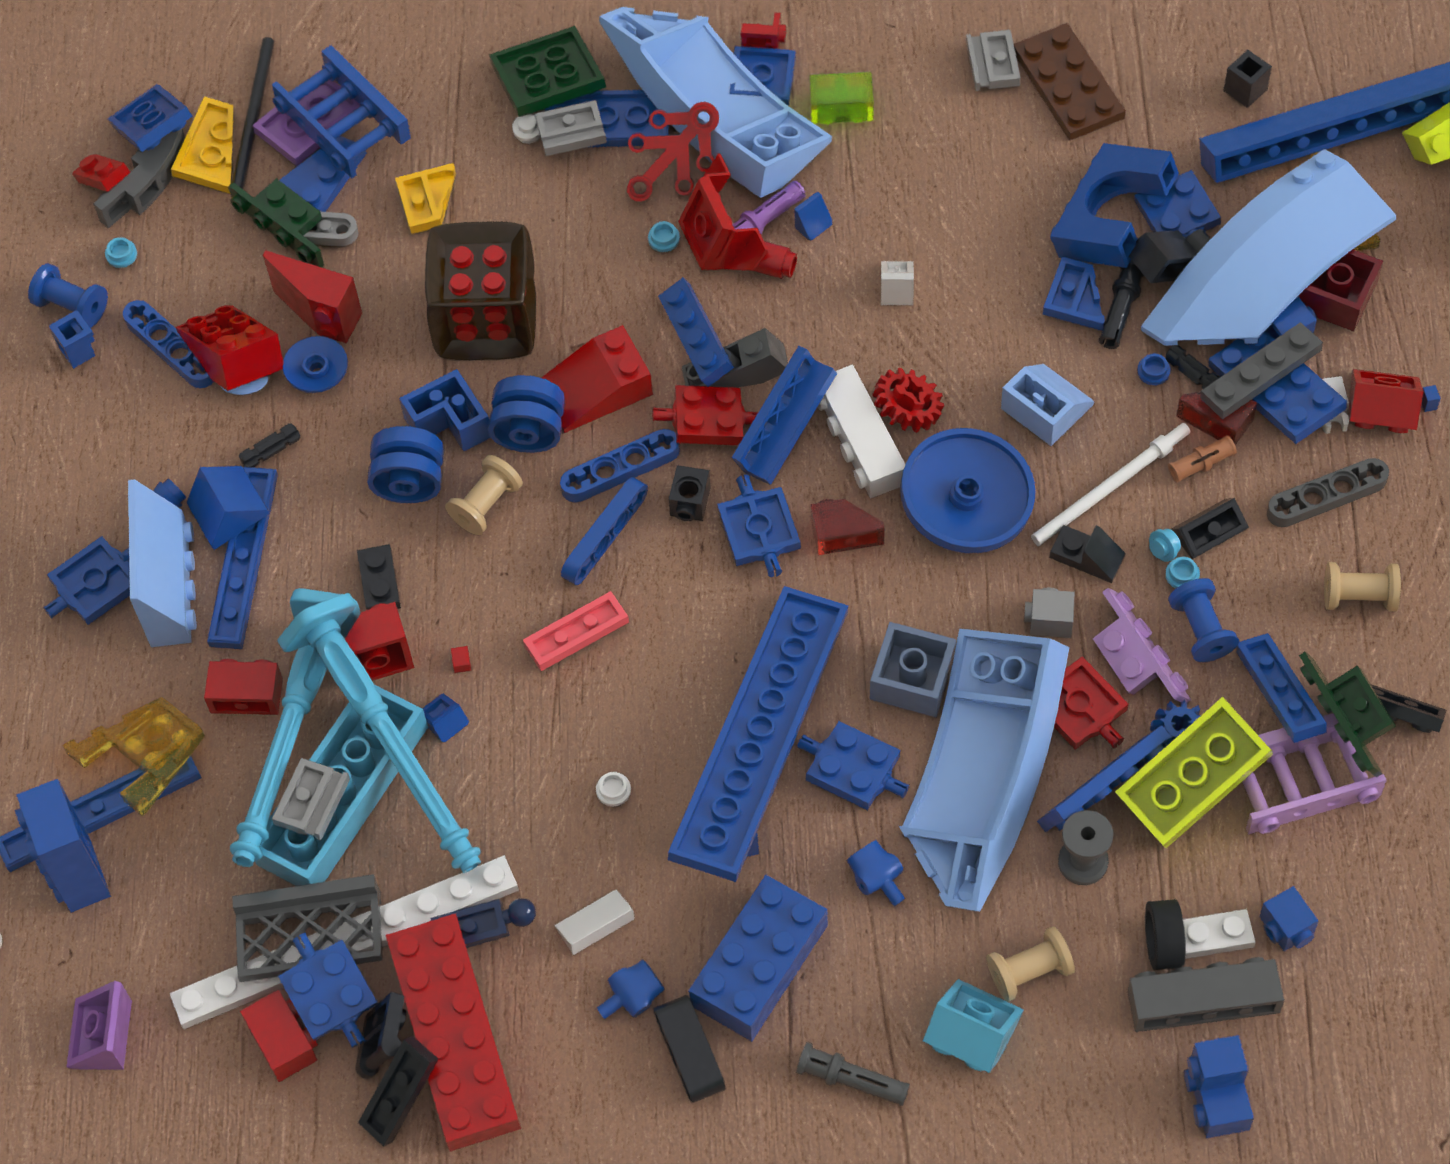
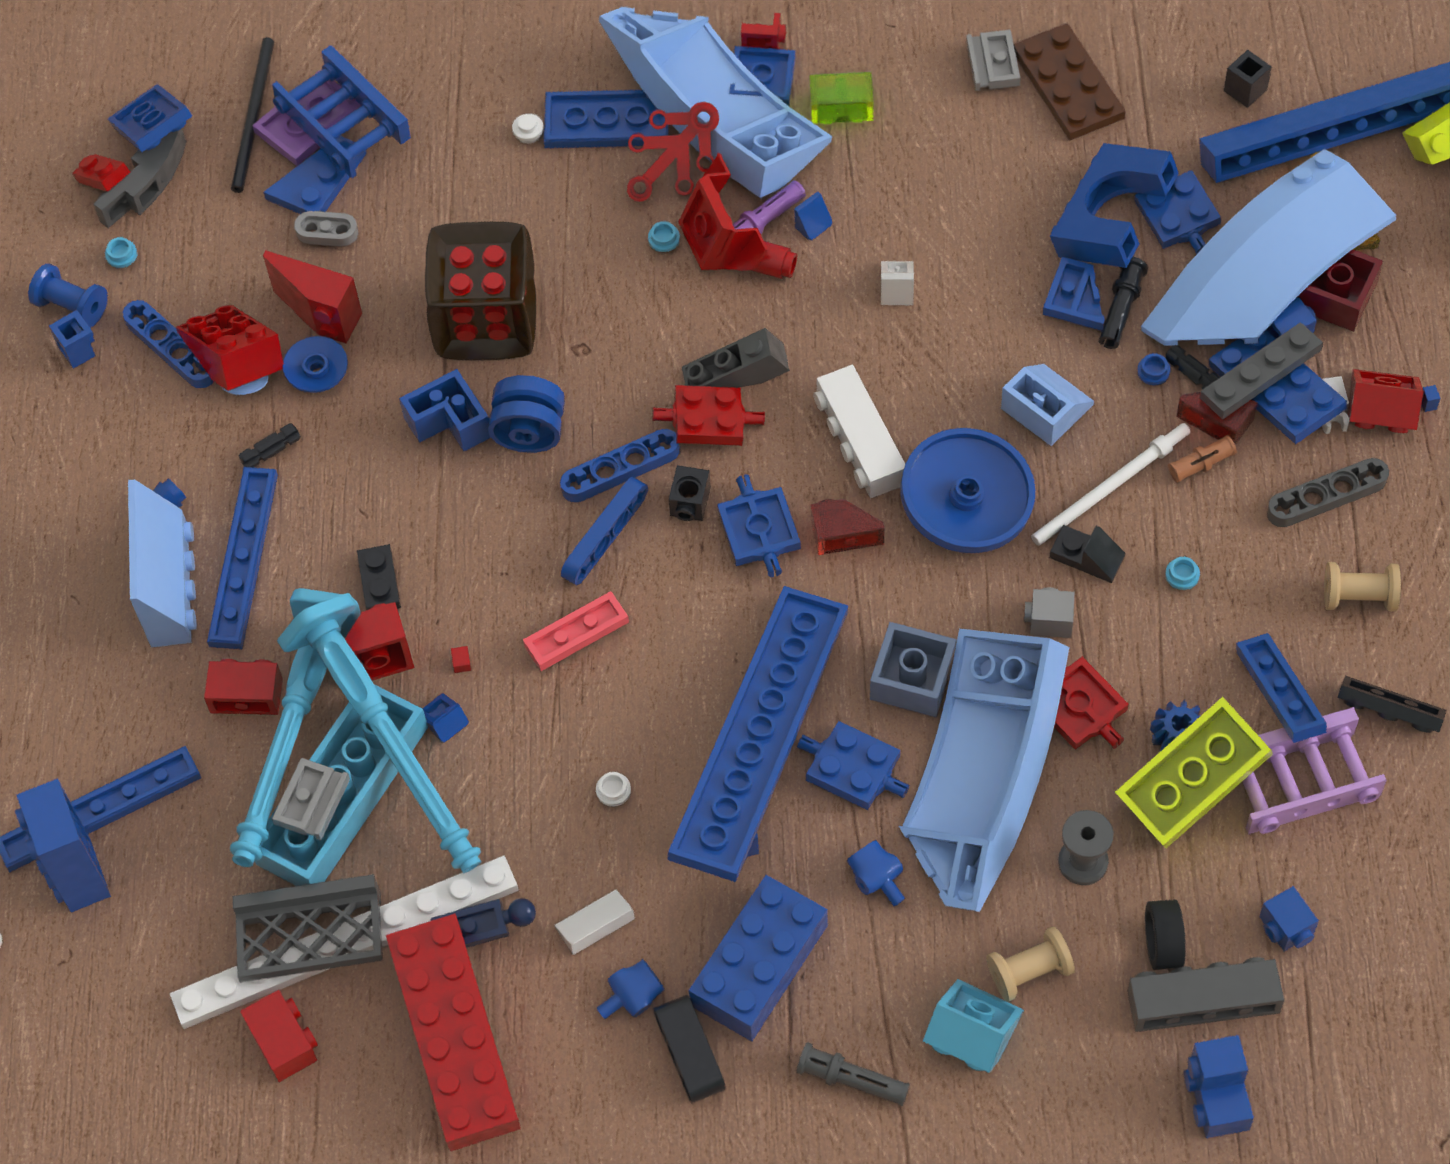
blue plate [43,536,130,625] -> none
clear yellow wing [63,697,205,816] -> none
medium lavender slope [67,981,132,1070] -> none
yellow wing [171,96,234,194] -> none
blue slope [186,466,270,550] -> none
dark green bracket [228,178,324,268] -> none
blue plate [278,933,378,1048] -> none
black plate [356,992,406,1079] -> none
black plate [358,1036,439,1146] -> none
blue wheel [367,426,444,503] -> none
yellow wing [395,163,456,234] -> none
tan piece [445,455,523,535] -> none
dark green plate [489,26,606,117] -> none
light grey plate [535,100,607,156] -> none
red slope [541,325,653,433] -> none
blue plate [658,277,734,387] -> none
blue fence [731,346,837,485] -> none
red gear [872,368,944,433] -> none
blue plate [1037,725,1170,832] -> none
lavender bracket [1093,588,1191,703] -> none
black hinge [1129,229,1211,283] -> none
medium azure plate [1149,529,1181,562] -> none
blue piece [1168,578,1239,662] -> none
black slope [1171,498,1249,559] -> none
white plate [1183,909,1255,959] -> none
dark green bracket [1299,652,1396,778] -> none

